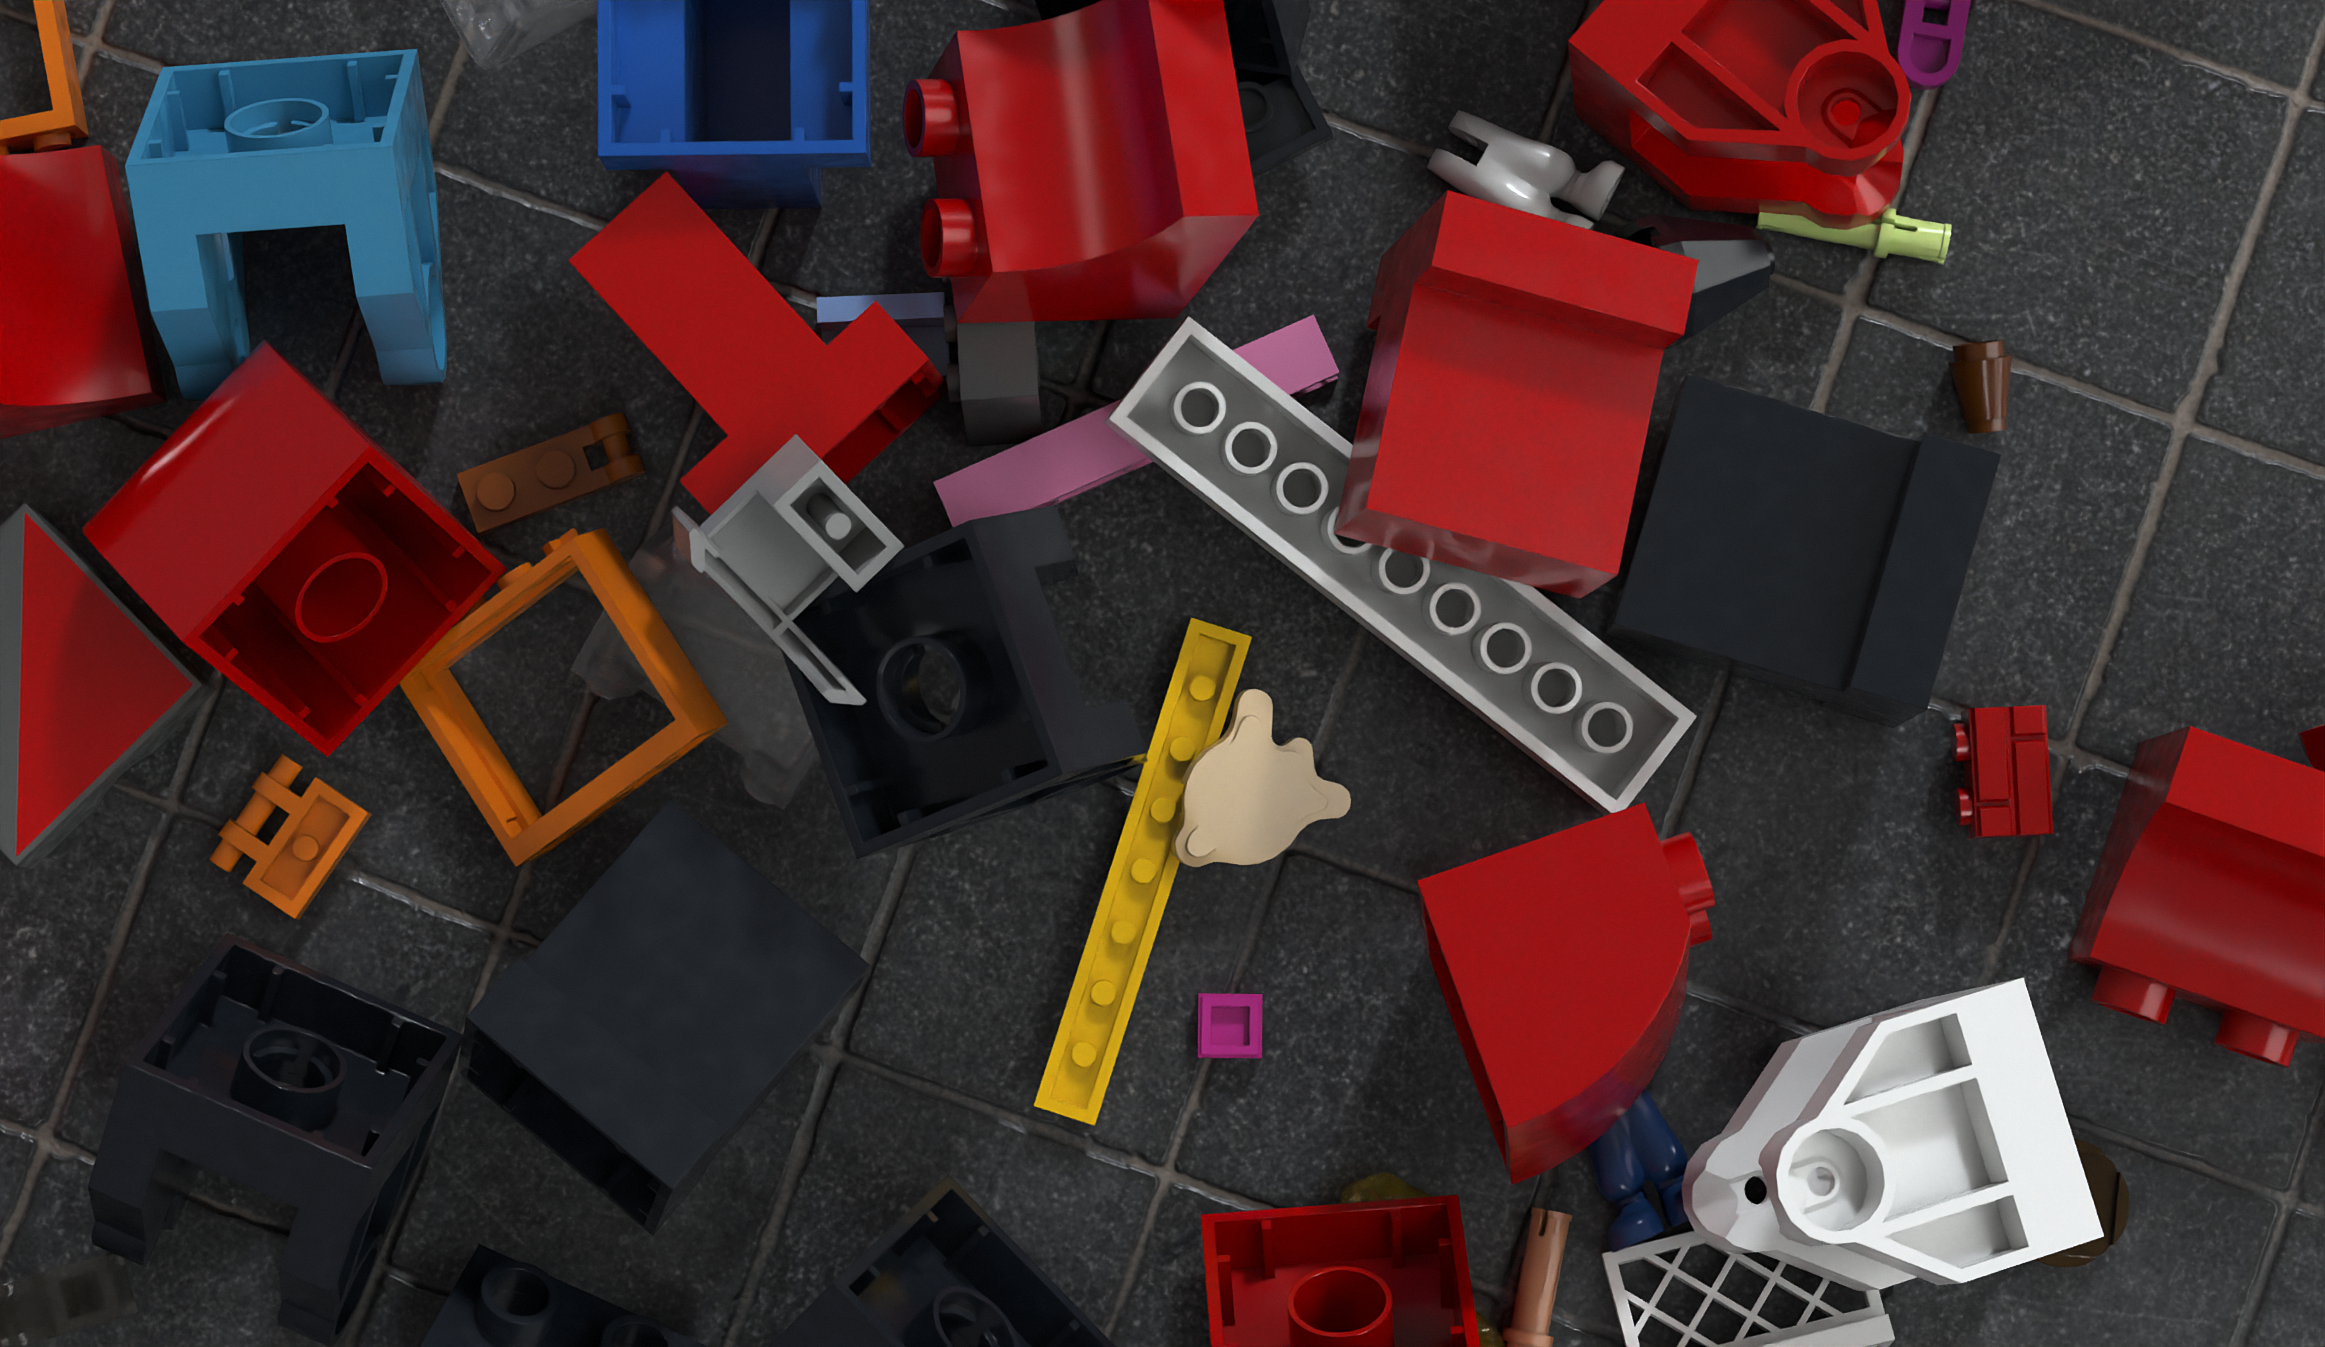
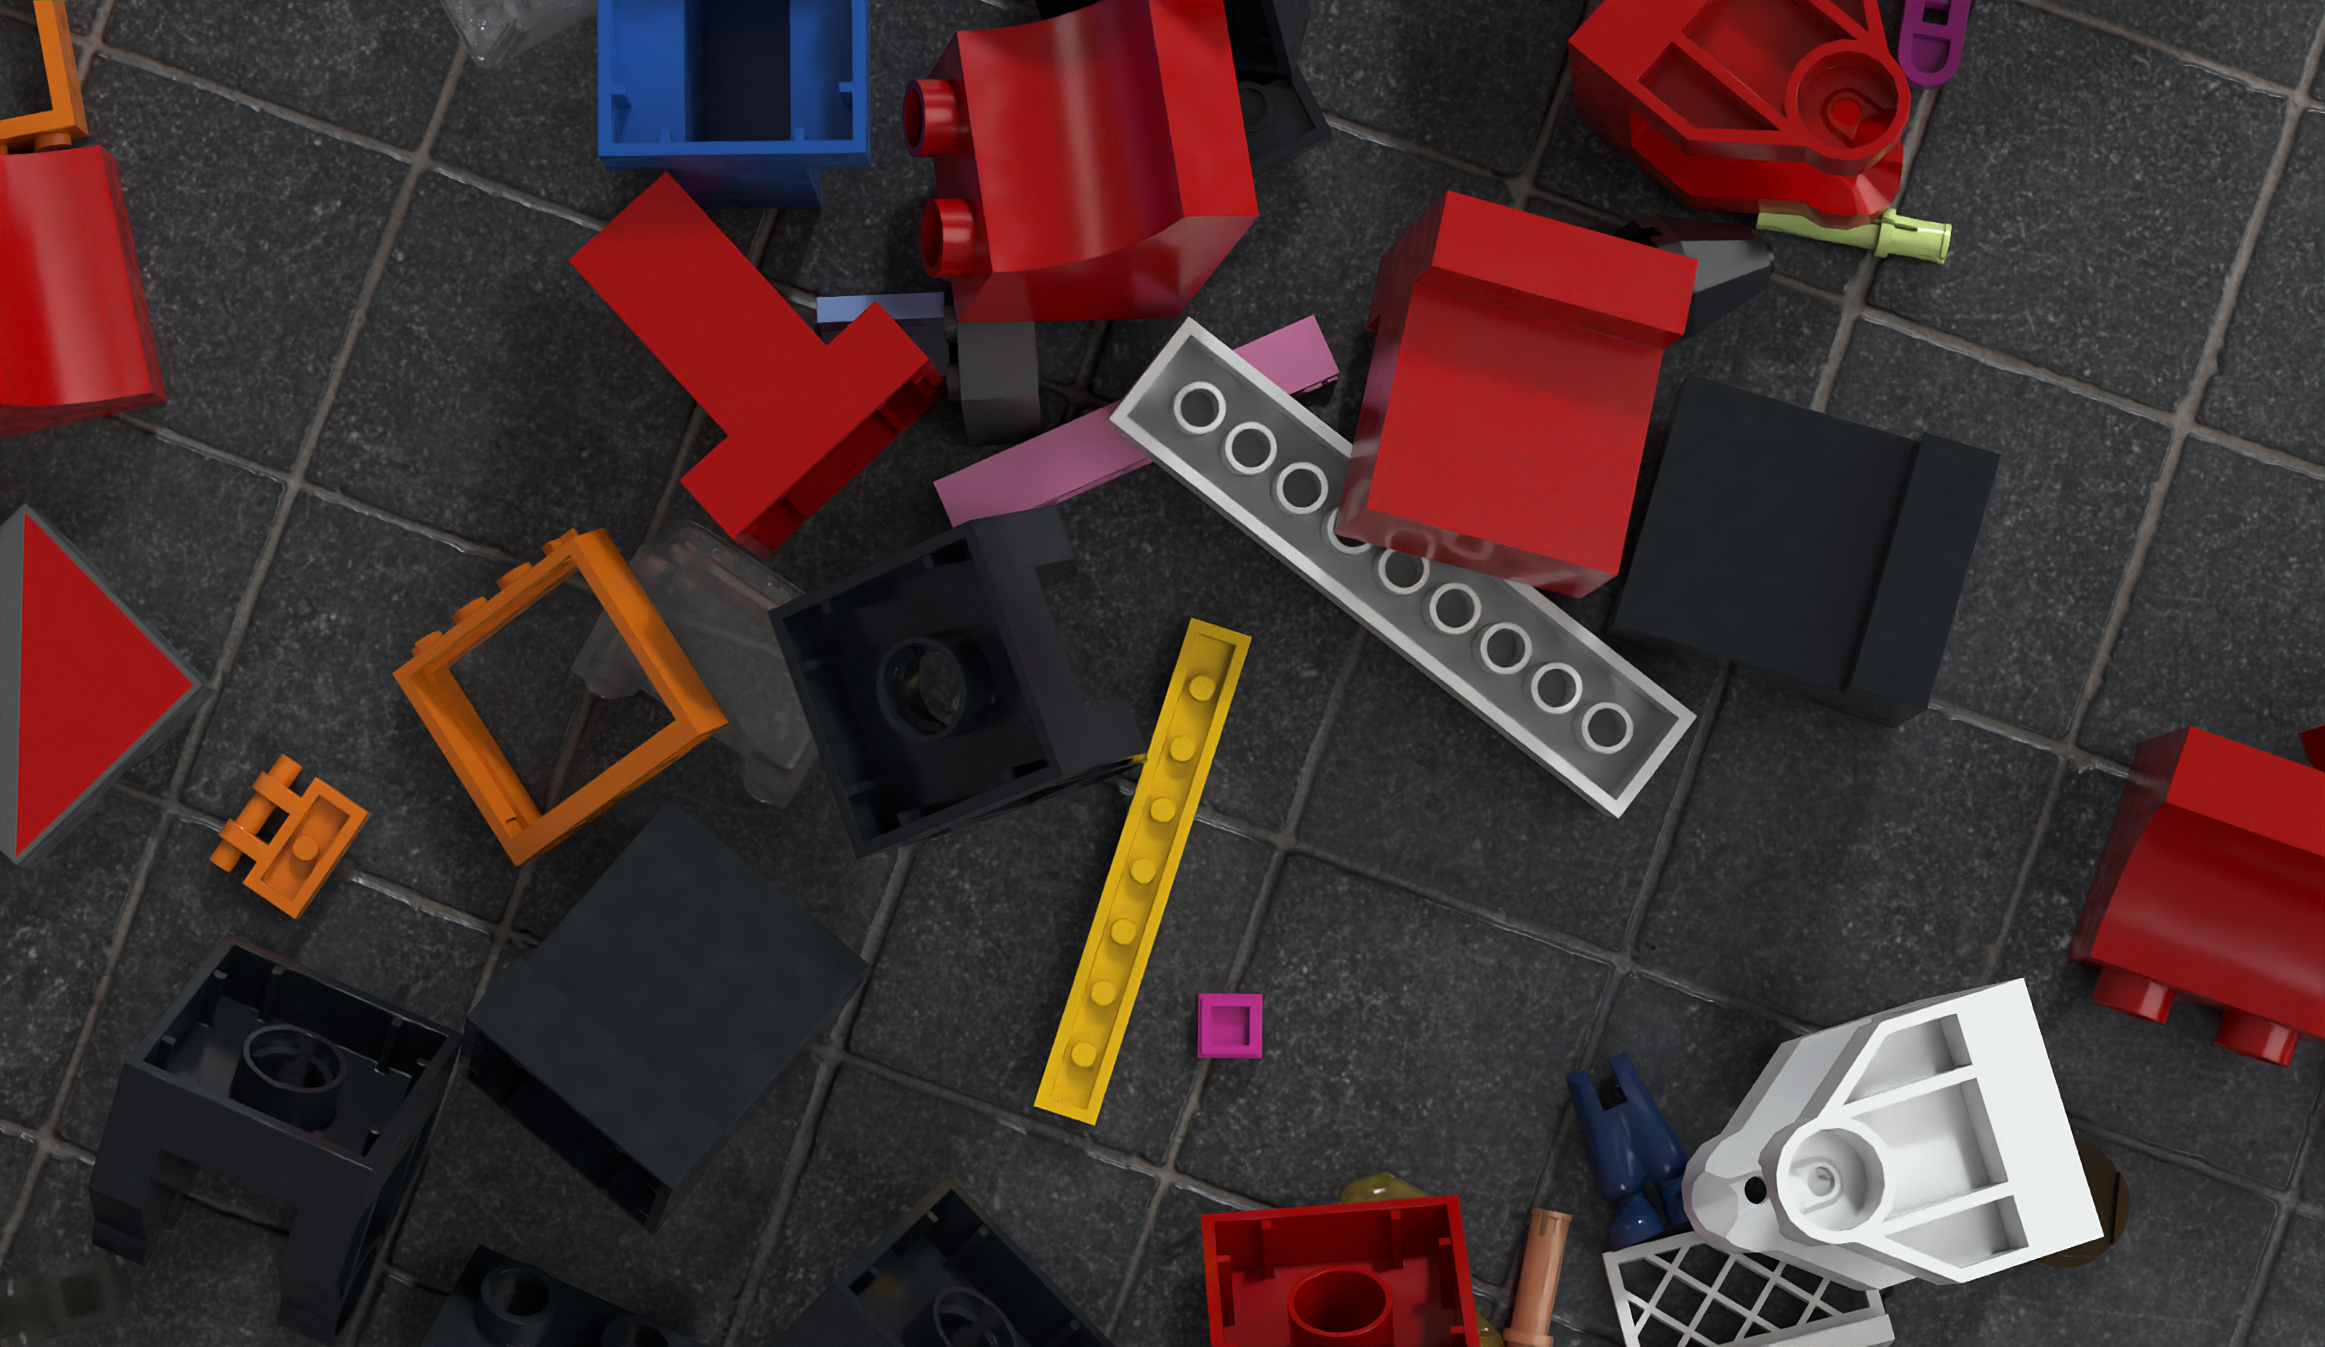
red brick [82,340,508,757] -> none
dark azure brick [125,49,447,402] -> none
dark orange plate [457,412,646,536] -> none
light grey piece [671,434,904,705] -> none
tan tile [1171,689,1351,867] -> none
red brick [1417,802,1715,1185] -> none
white piece [1427,110,1625,230] -> none
reddish brown cone [1948,340,2012,434] -> none
red brick [1951,705,2053,839] -> none

